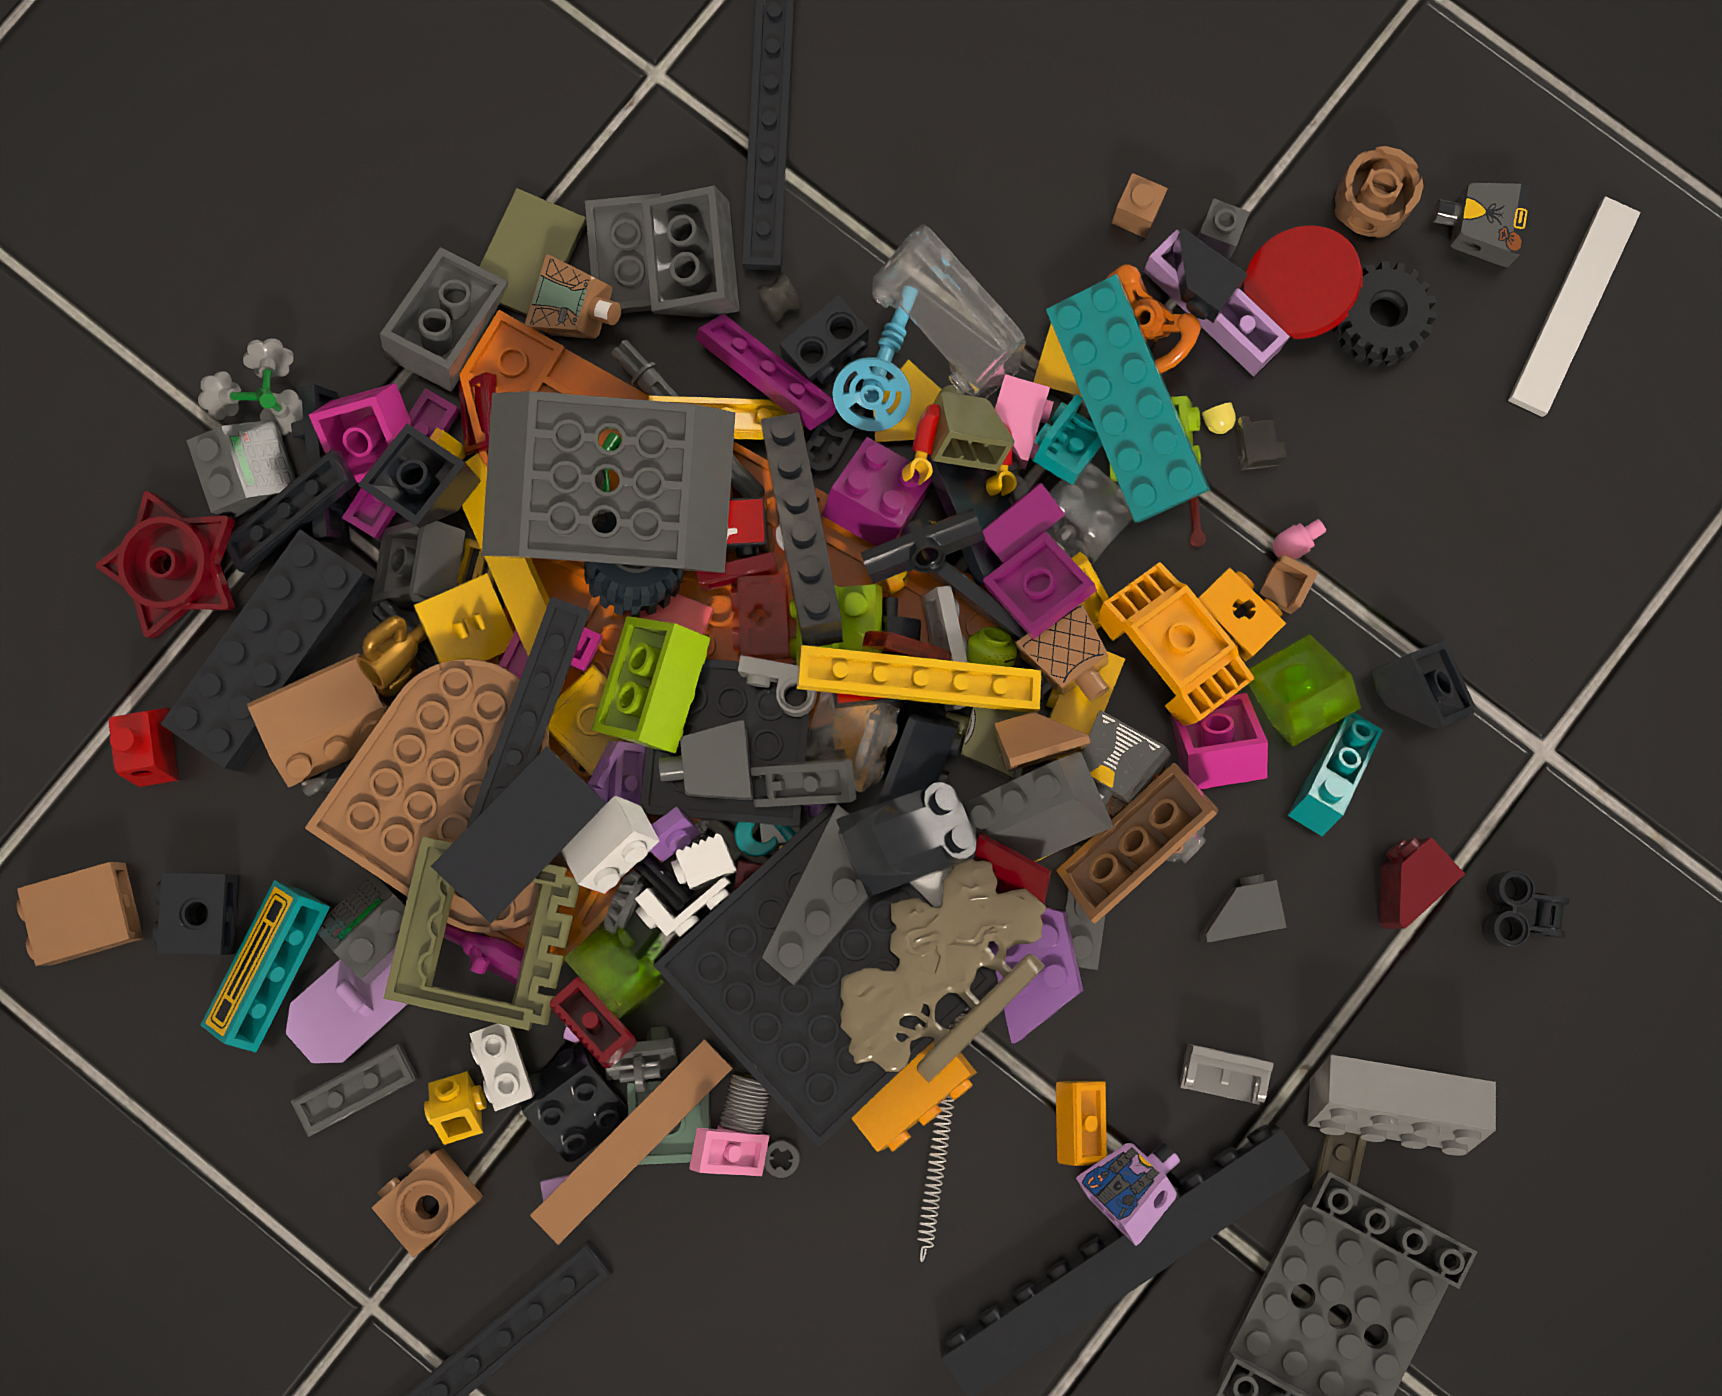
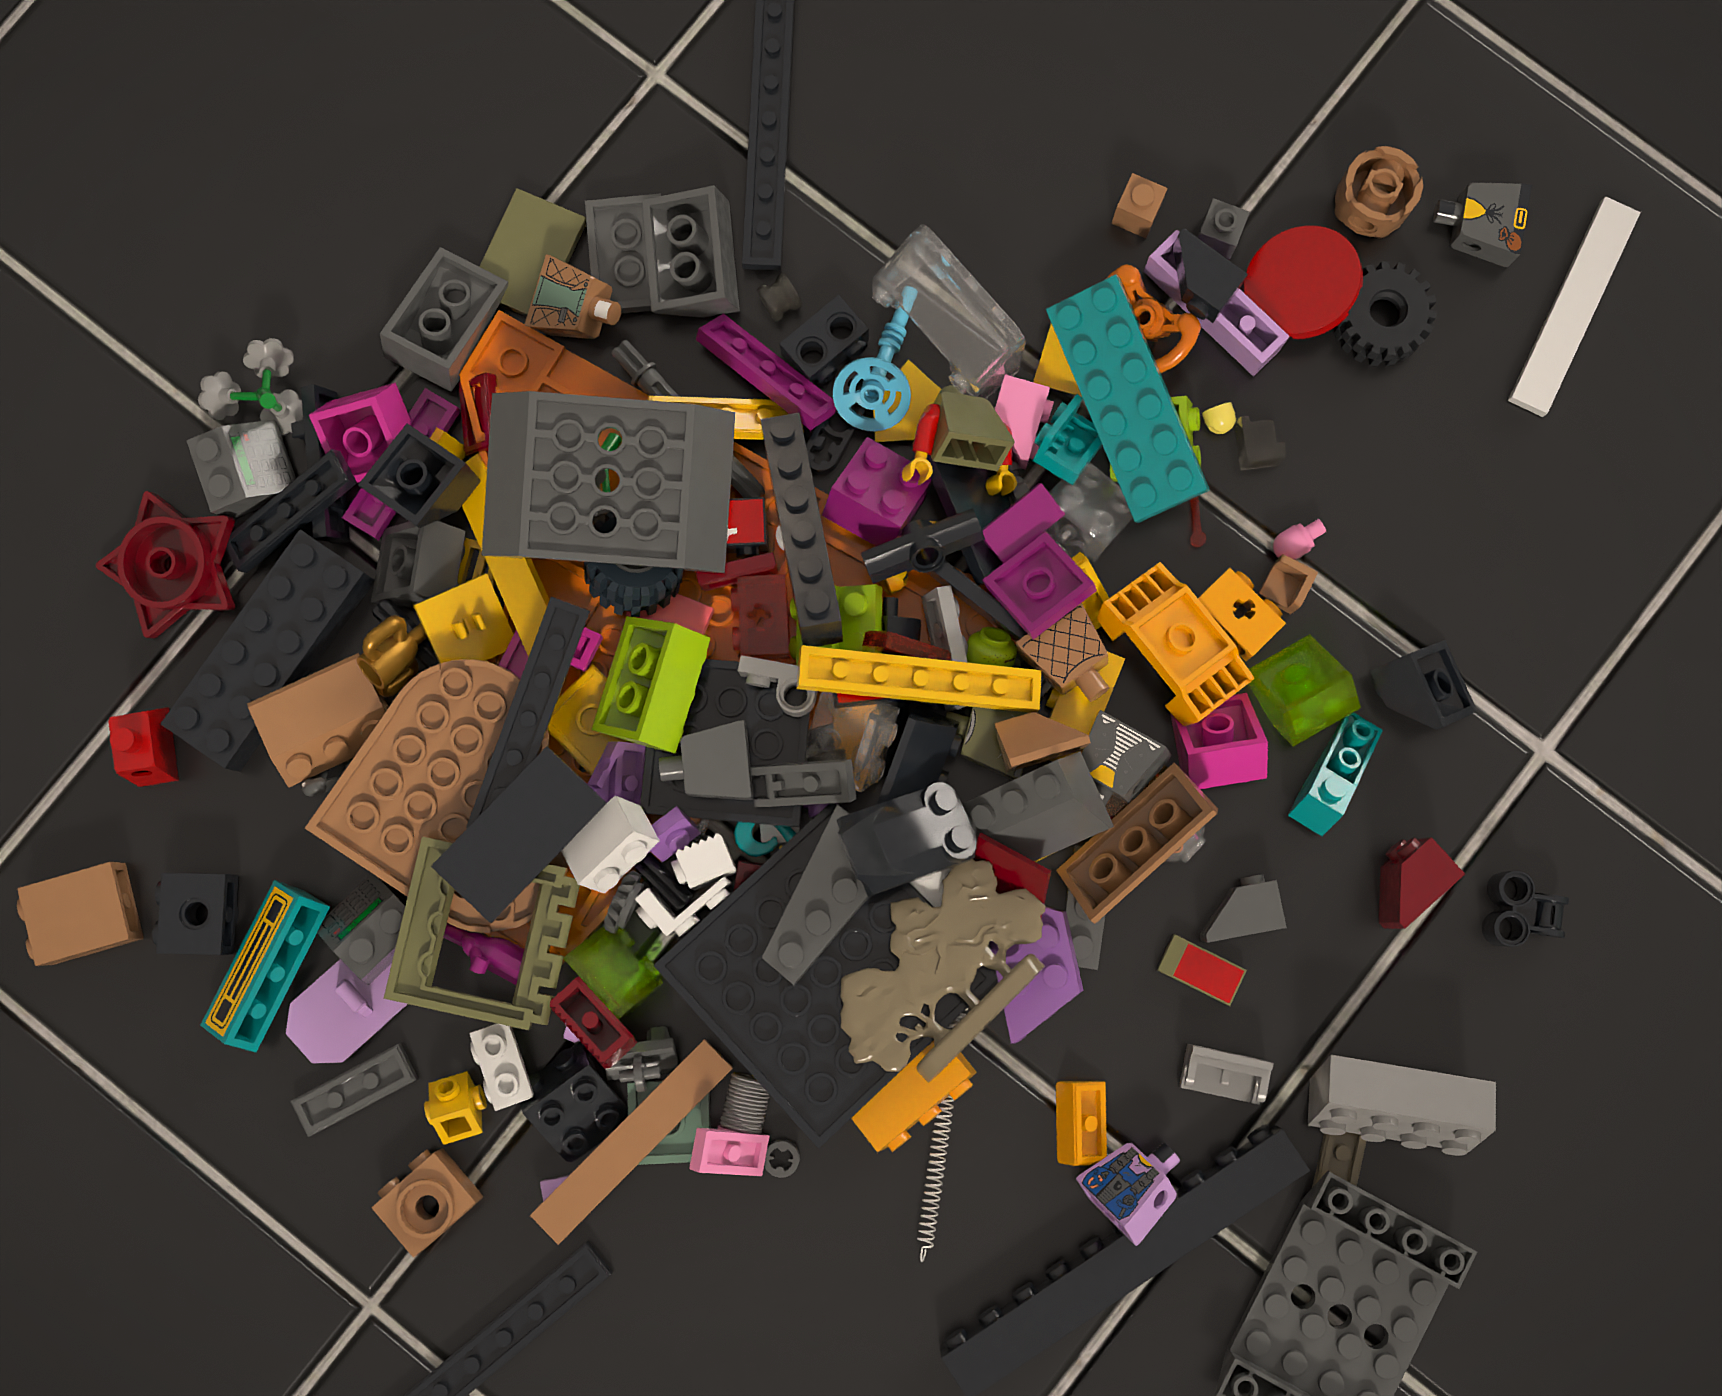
none -> red tile [1156,934,1247,1006]

